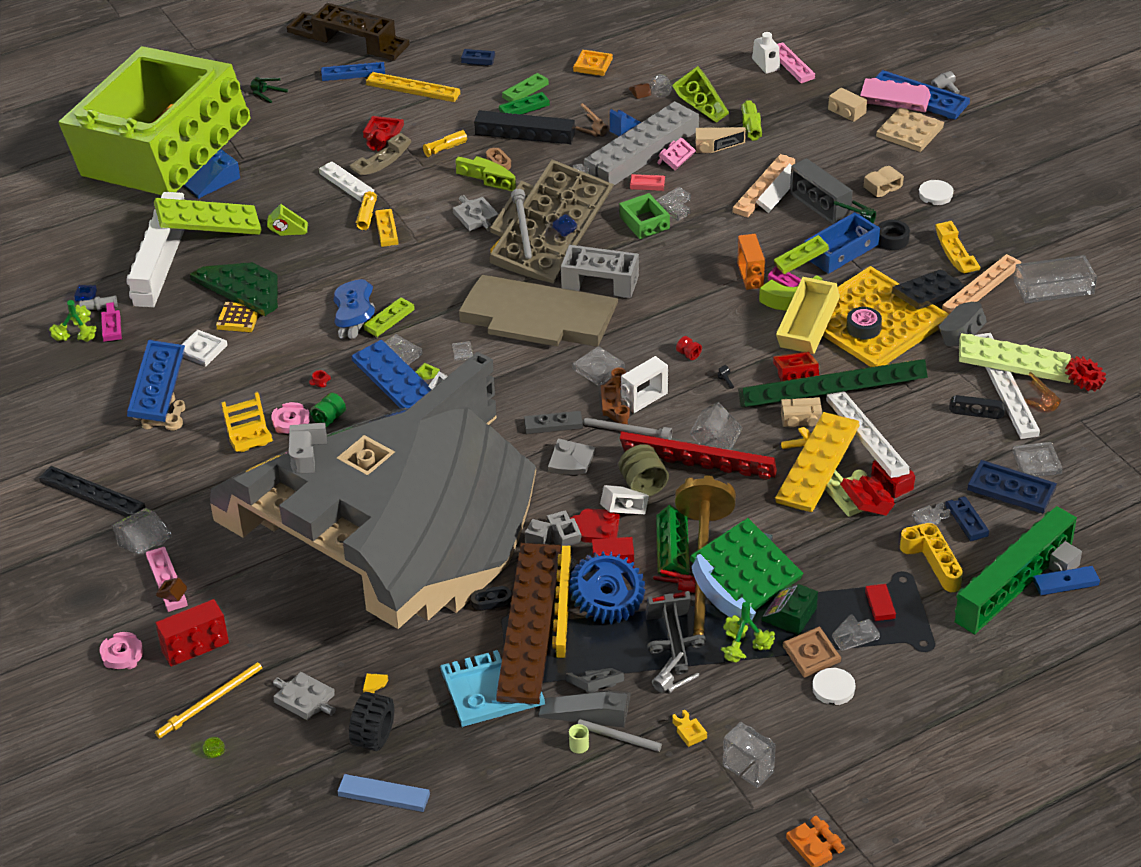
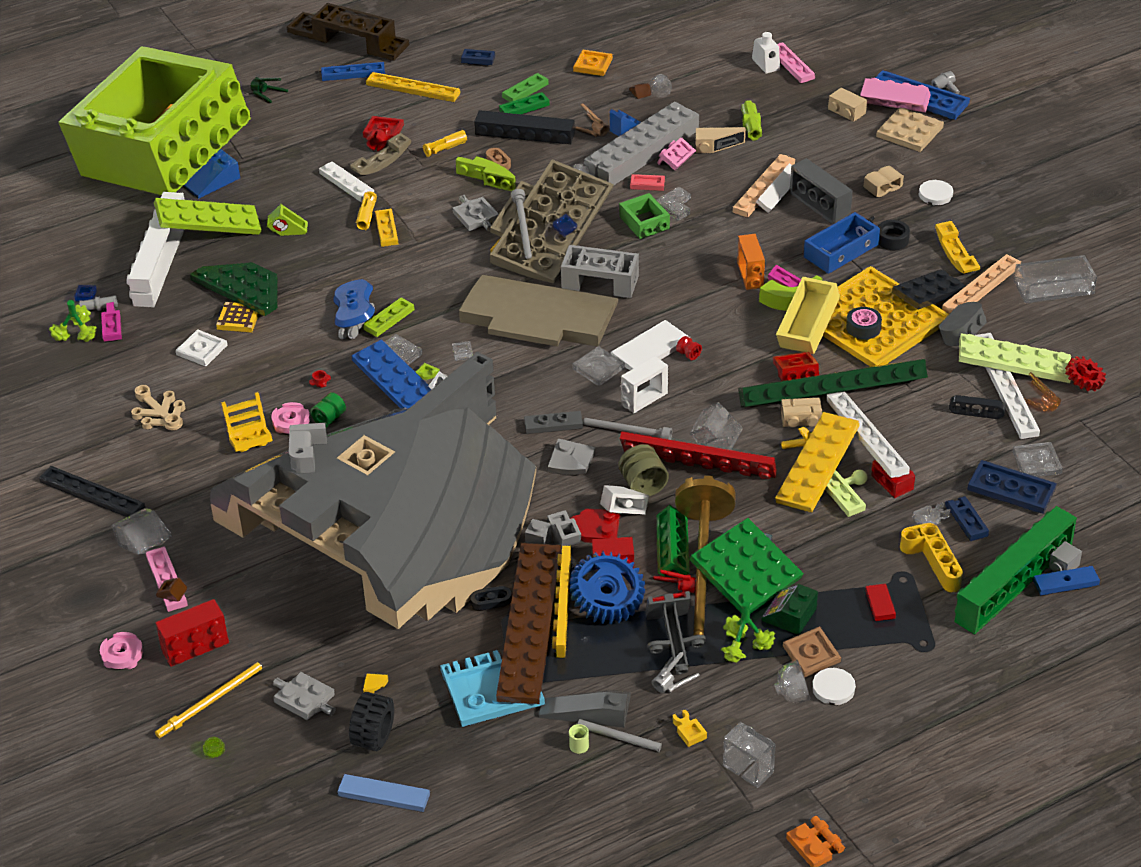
blue plate [127,340,185,422] -> none
dark grey wing [566,668,624,692] -> none
dark orange plate [601,367,630,425] -> none
lime wedge [672,66,729,123] -> none
light blue slope [692,554,756,625] -> none
black hand [717,365,734,389] -> none
lime plate [774,235,829,274] -> none
clear slope [832,615,879,651] -> none
dark green plant [833,200,876,223] -> none
red plate [840,475,895,516] -> none
none -> white tile [611,320,690,370]
none -> clear cylinder [774,660,812,704]

